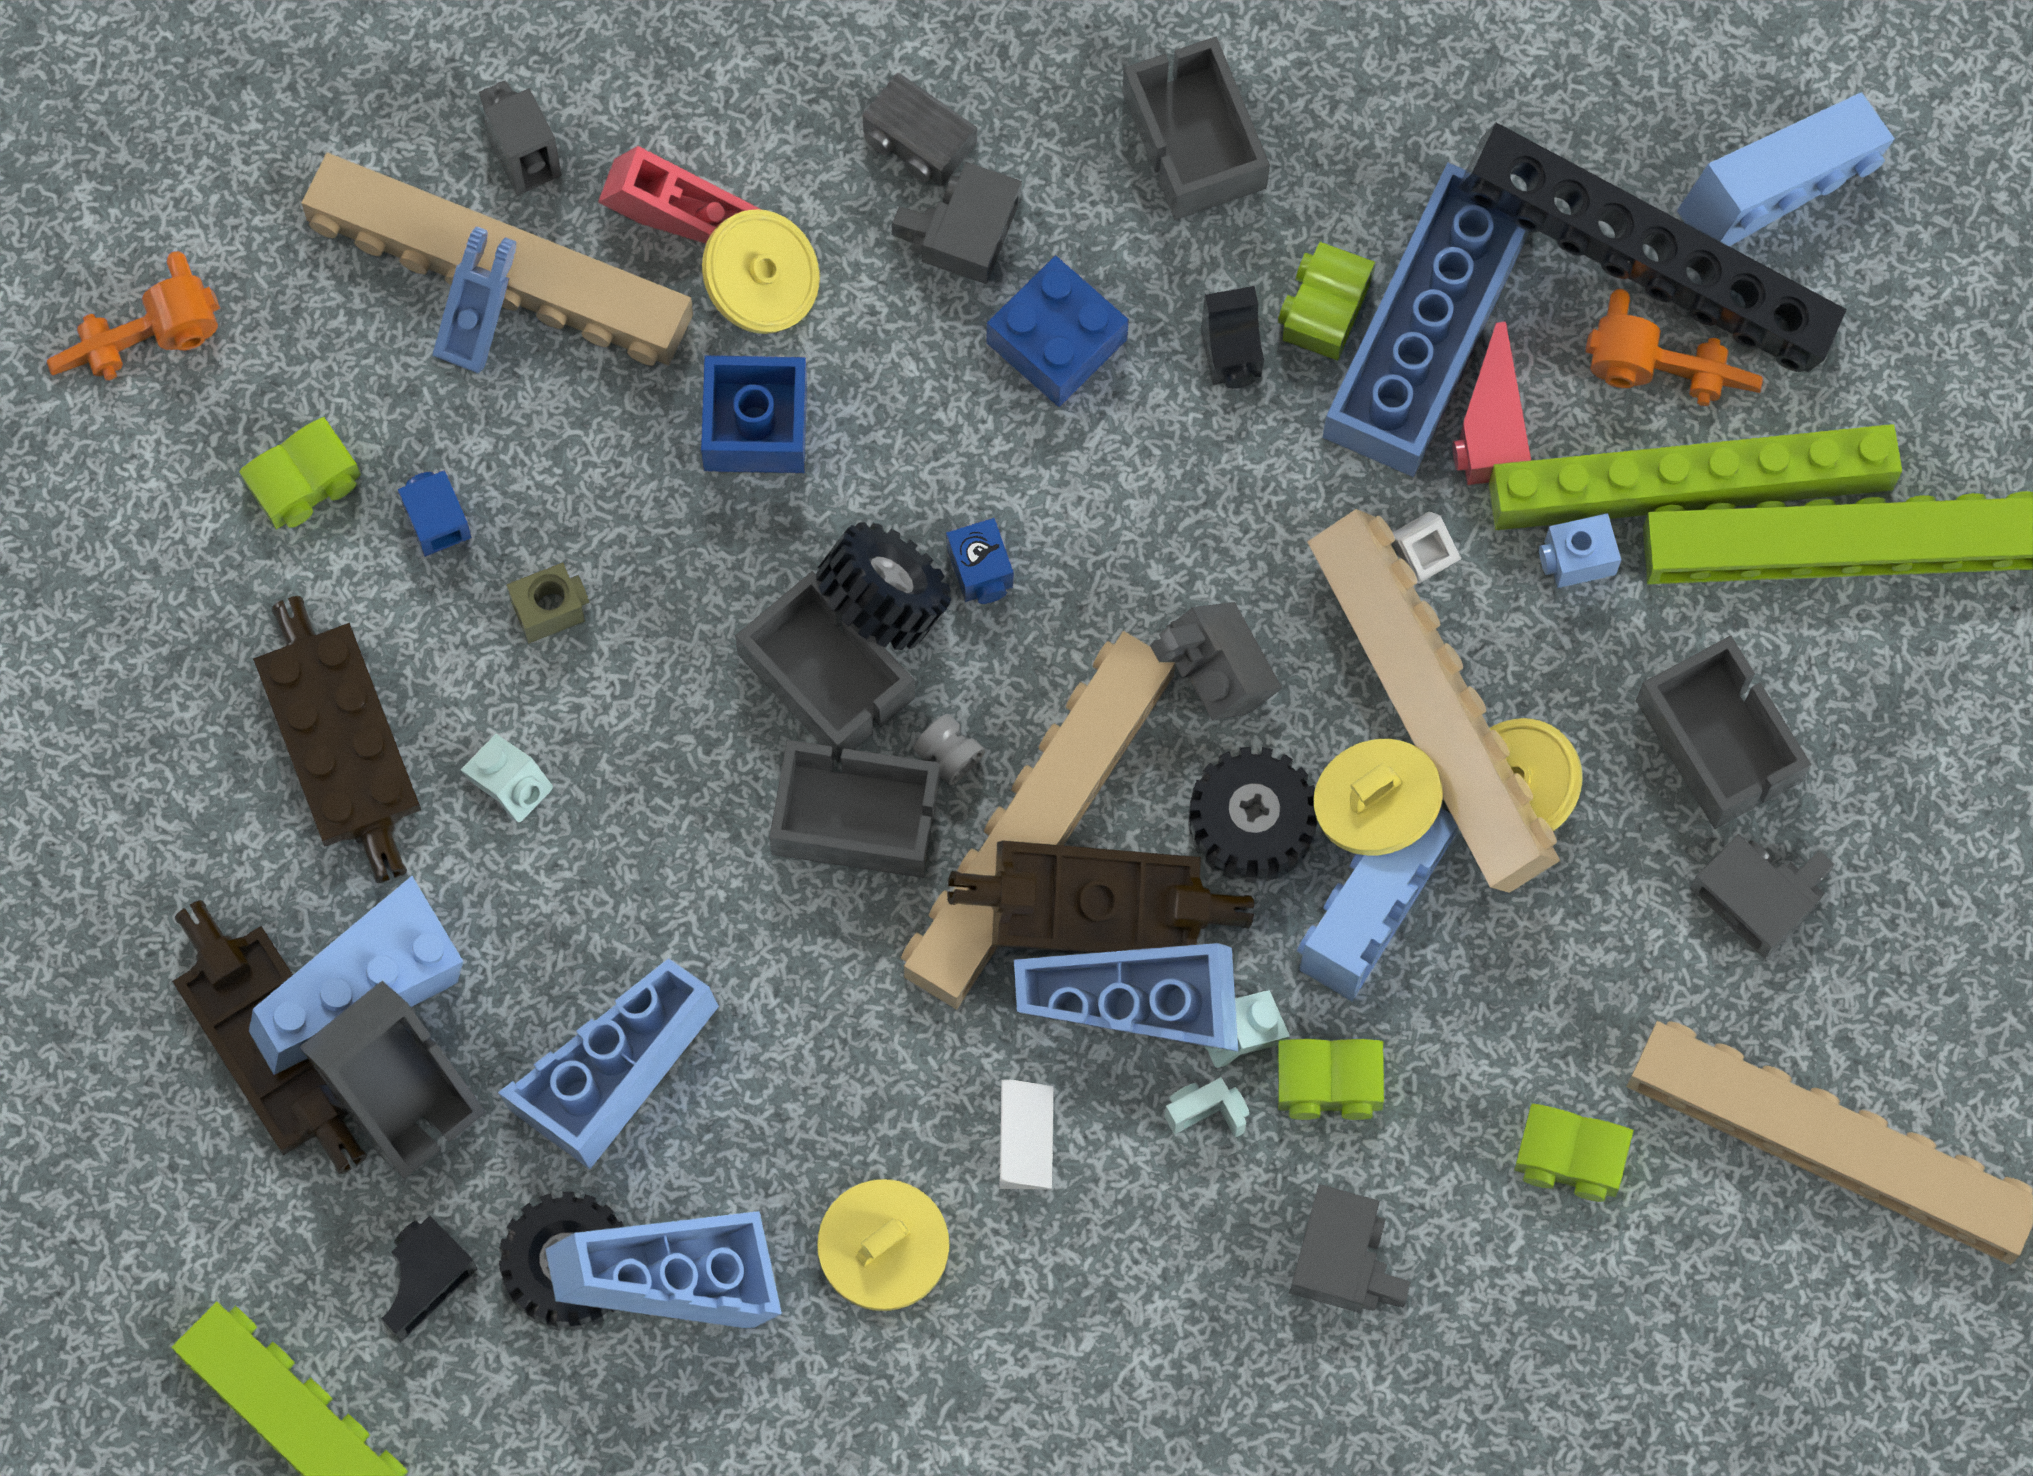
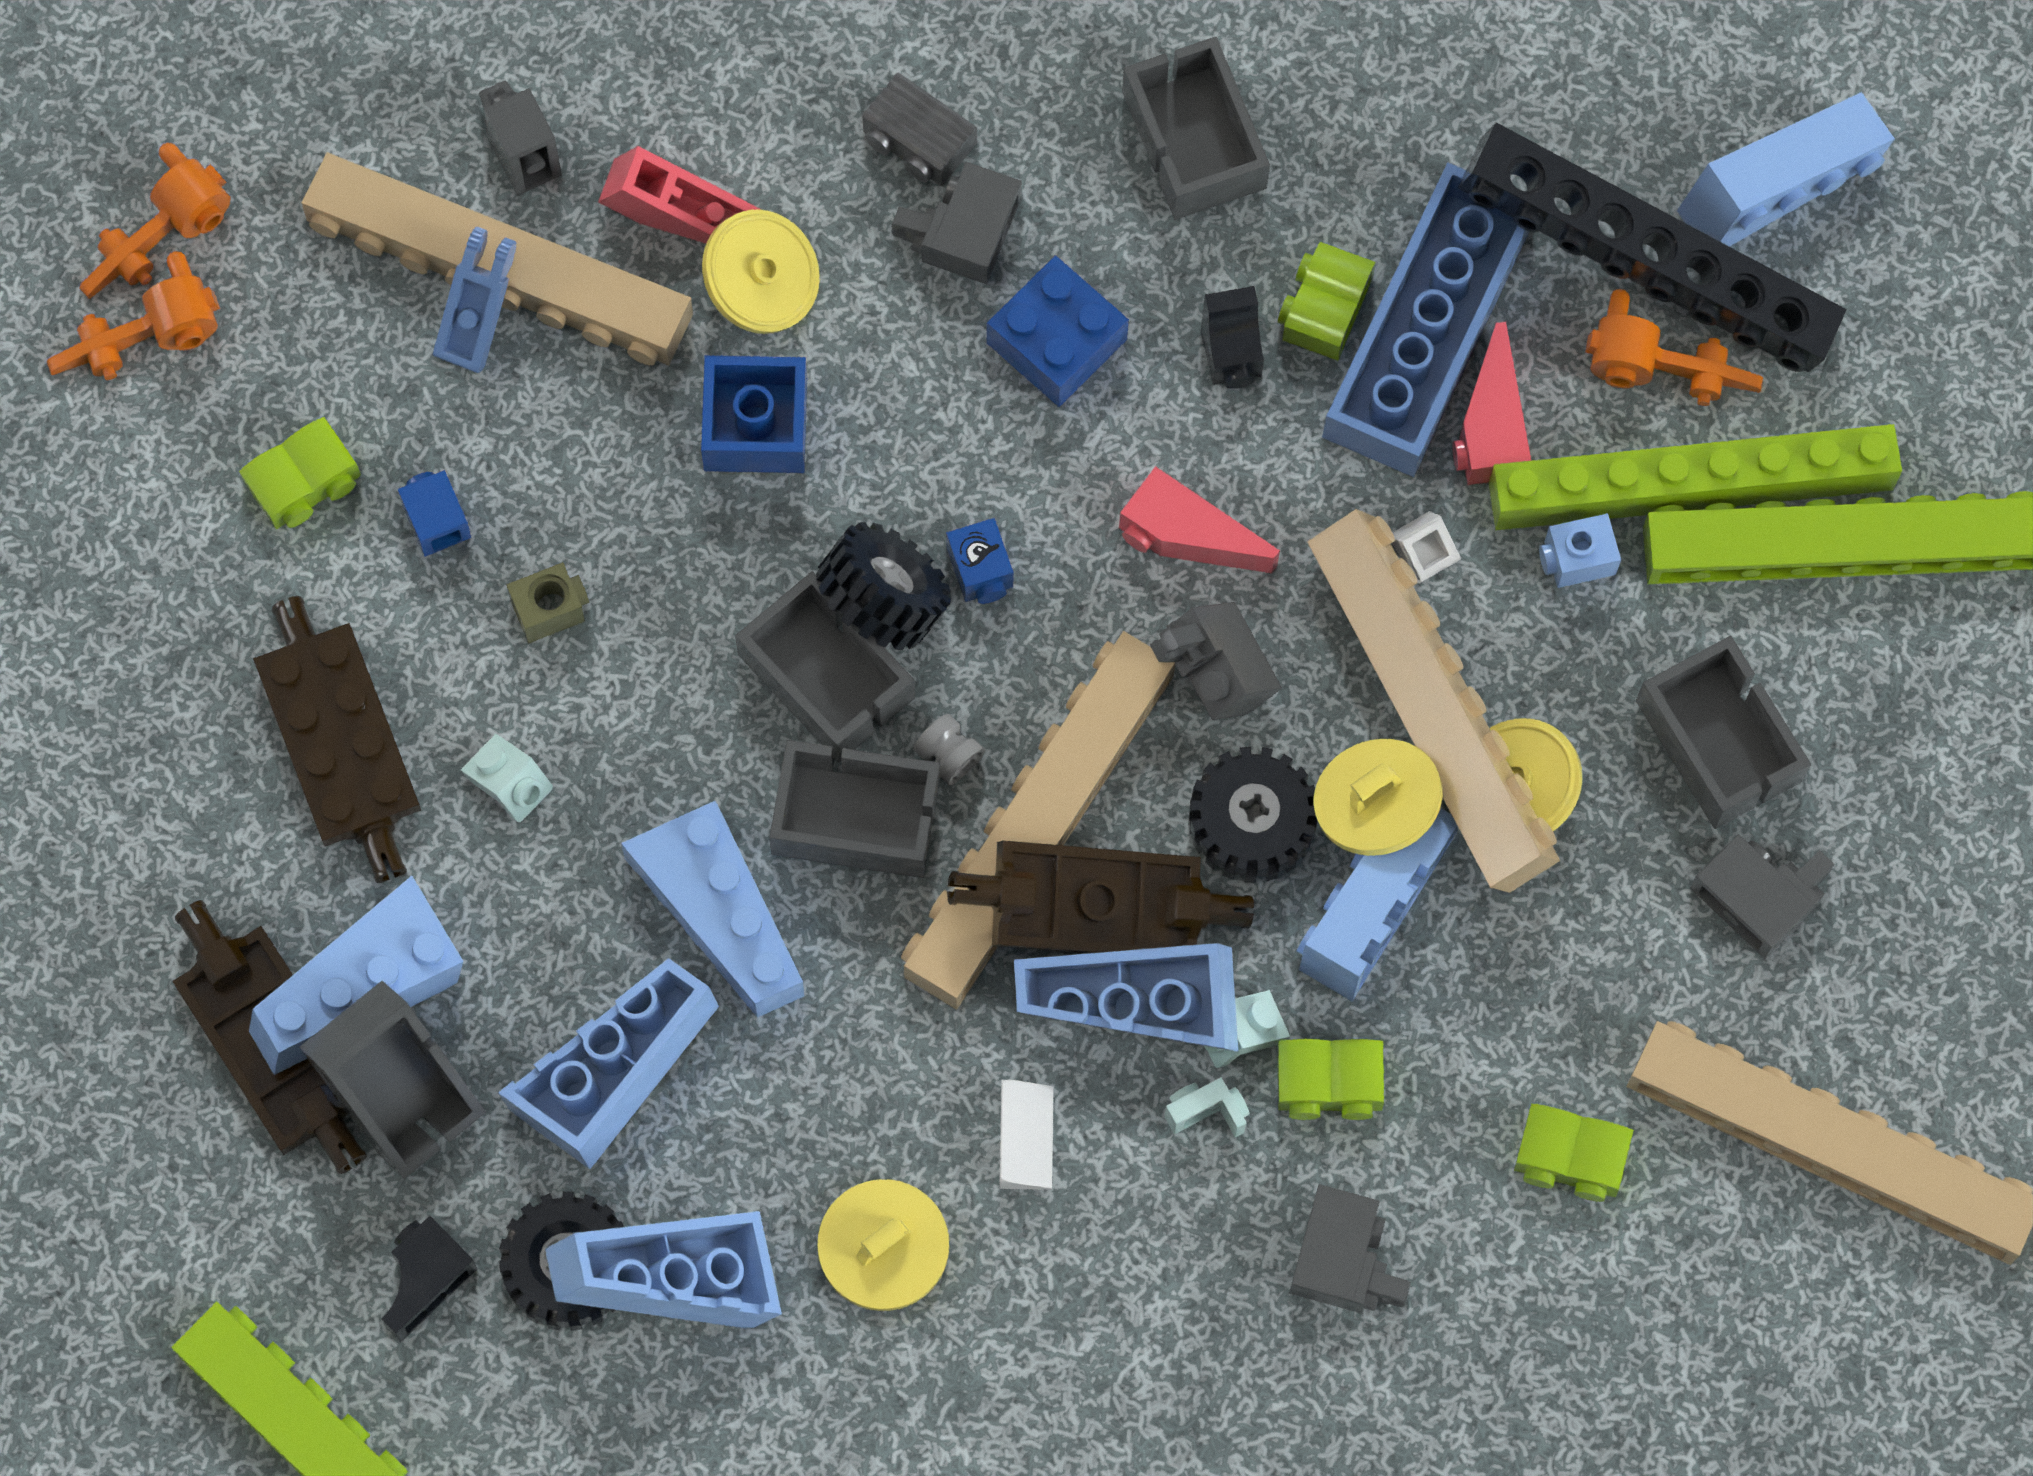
none -> orange piece [79,143,231,299]
none -> light blue wedge [621,800,804,1018]
none -> coral slope [1119,466,1280,573]

